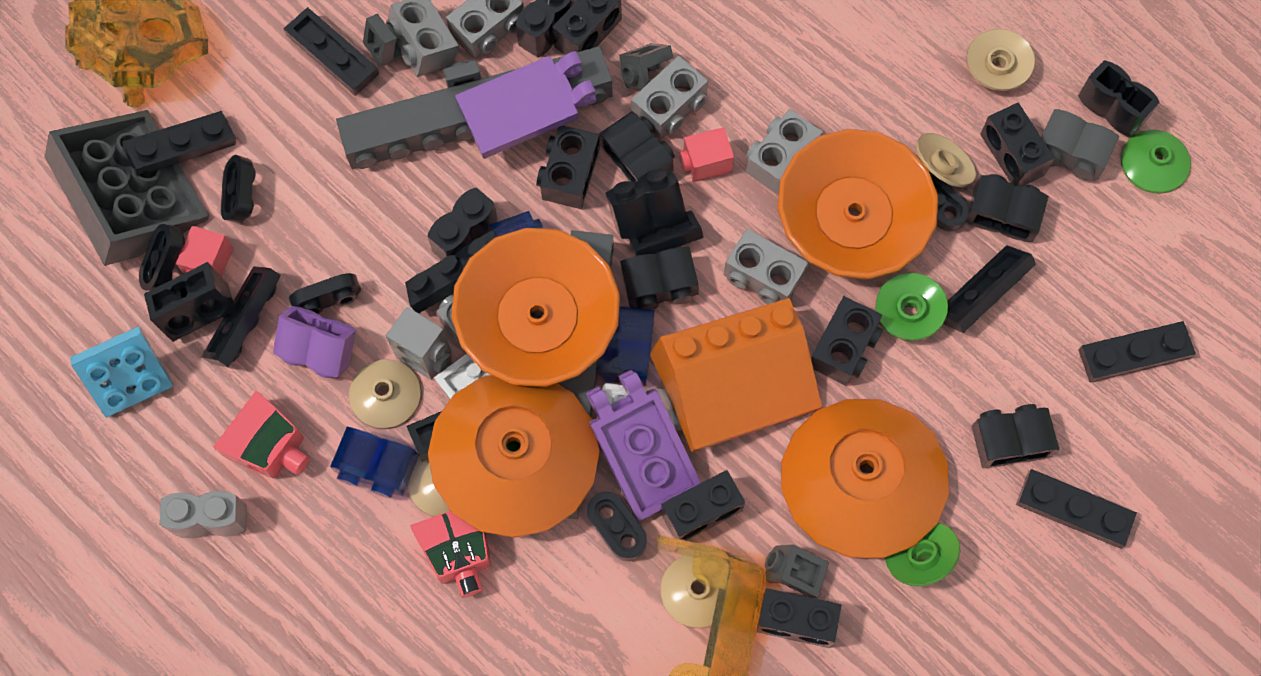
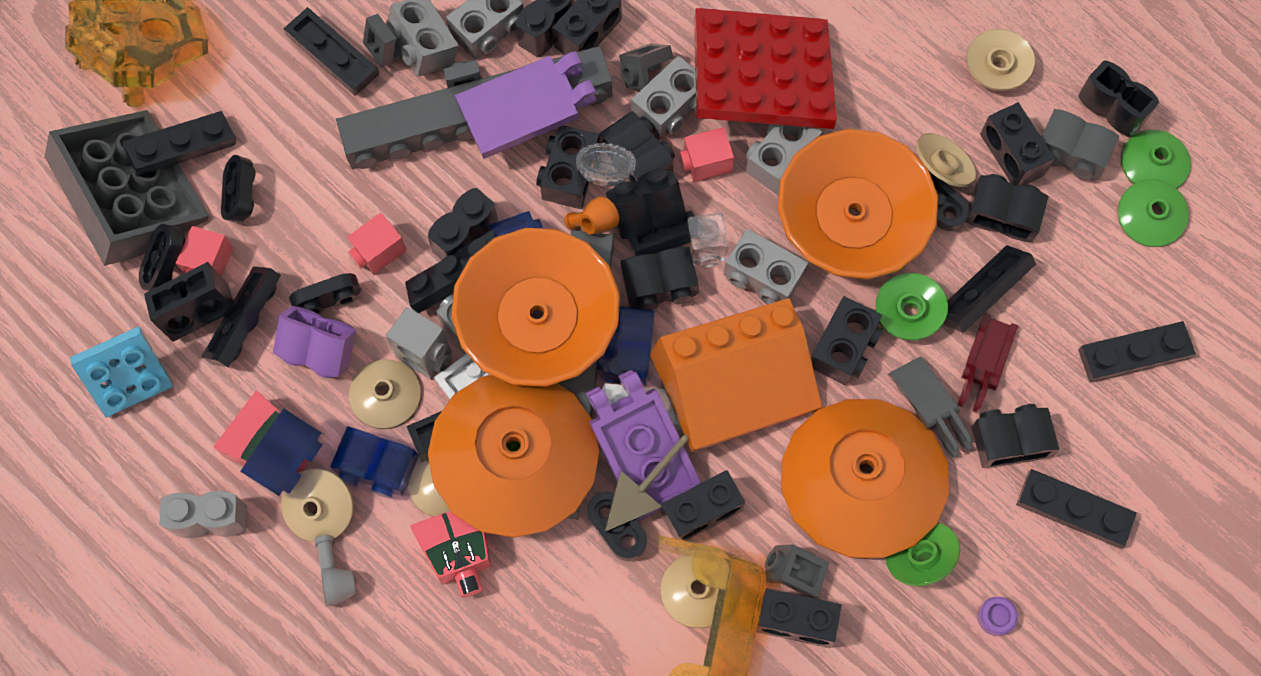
none -> clear blue brick [240,408,323,496]
none -> tan dish [281,468,354,542]
none -> light grey bar [314,535,356,607]
none -> coral brick [347,213,407,275]
none -> orange bar [564,196,619,235]
none -> clear hat [575,143,636,187]
none -> dark tan piece [605,434,689,531]
none -> clear bracket [688,213,728,267]
none -> red plate [694,8,837,129]
none -> dark grey arm [888,356,973,458]
none -> dark red arm [958,313,1019,413]
none -> medium lavender tile [977,597,1018,636]
none -> bright green dish [1118,179,1189,247]

